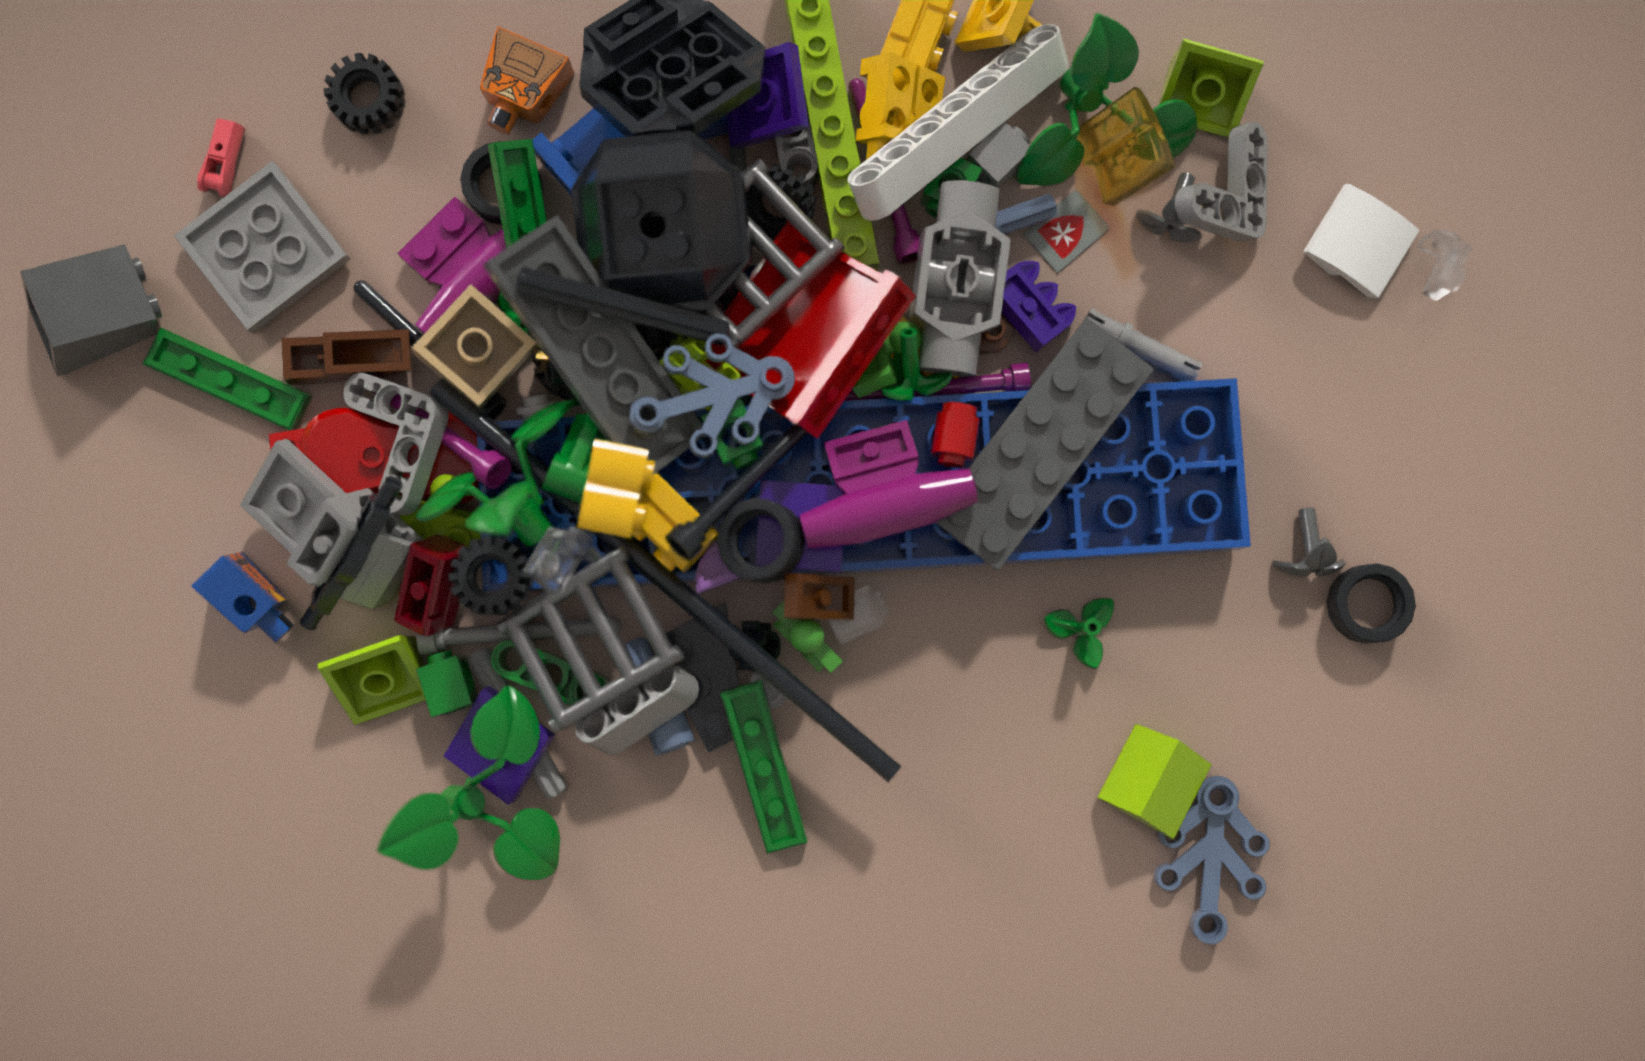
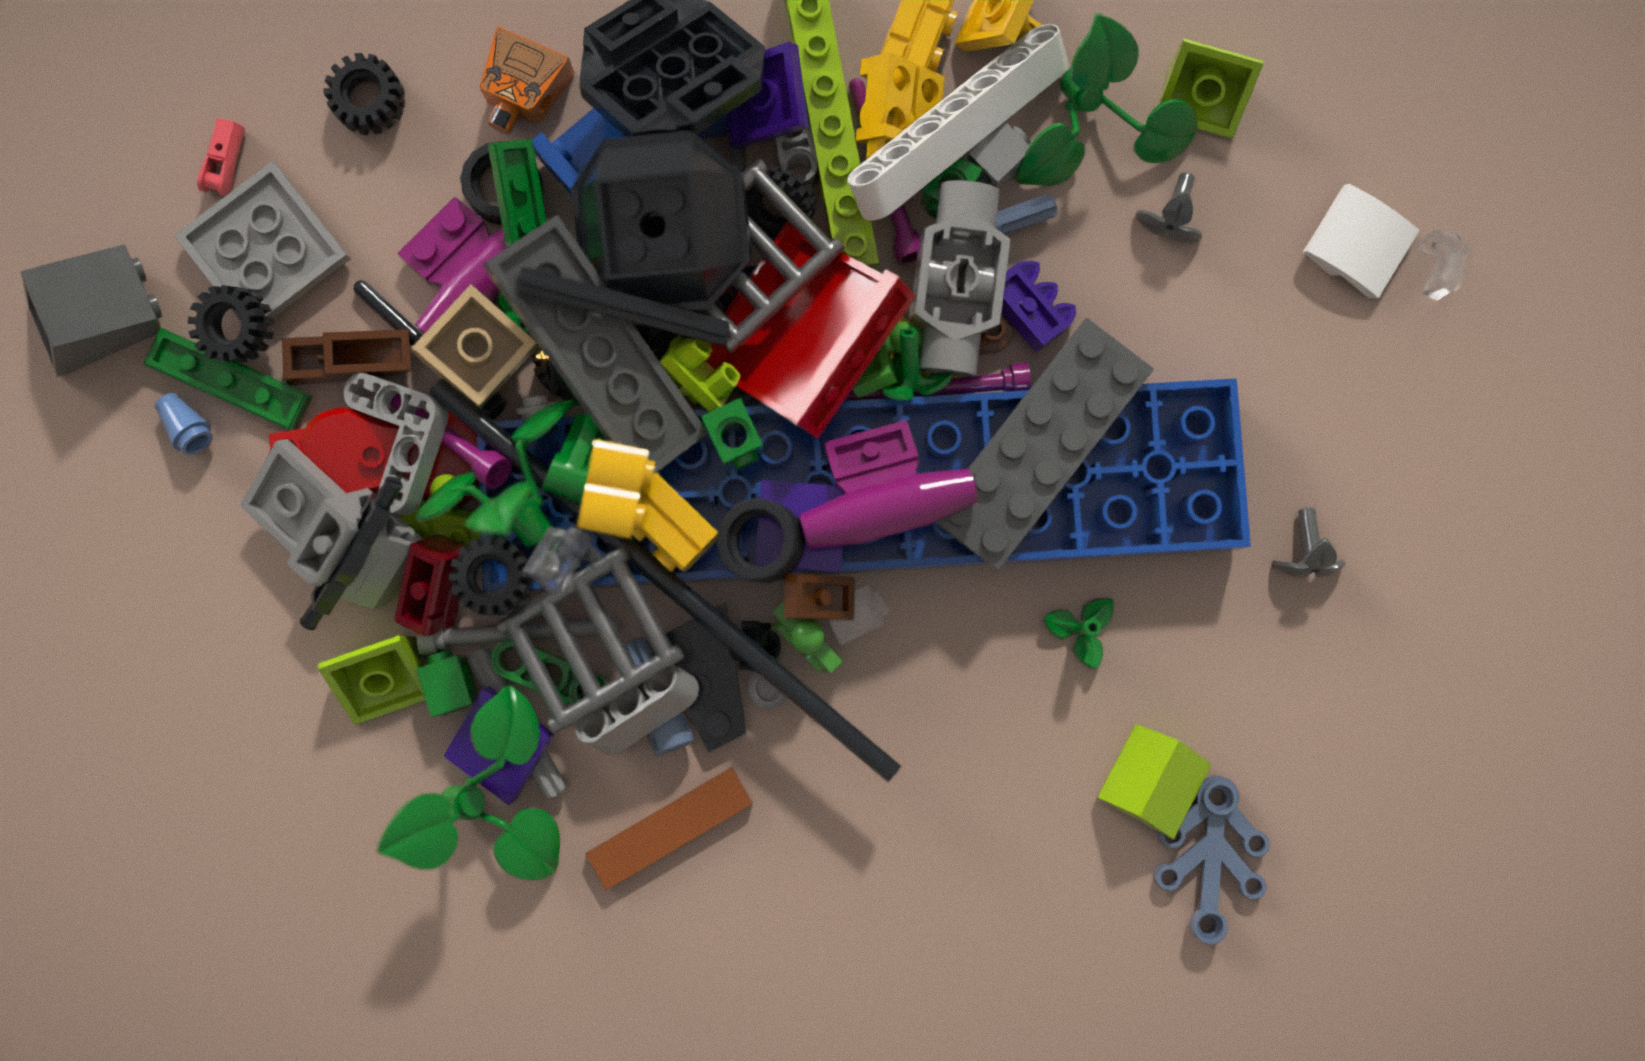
blue torso [191,552,294,643] -> none
sand blue plant [629,334,795,458] -> none
black piece [665,424,808,561] -> none
medium lavender tile [695,541,739,594] -> none
green tile [720,679,808,854] -> none
red brick [931,402,979,468] -> none
light grey sticker [1023,190,1109,273] -> none
clear yellow slope [1077,87,1175,206] -> none
light grey pin [1084,308,1202,381] -> none
light grey beam [1175,122,1268,242] -> none
black tyre [1326,563,1416,643] -> none
none -> medium blue cone [155,393,213,455]
none -> black tyre [188,285,275,363]
none -> dark orange tile [585,767,753,891]

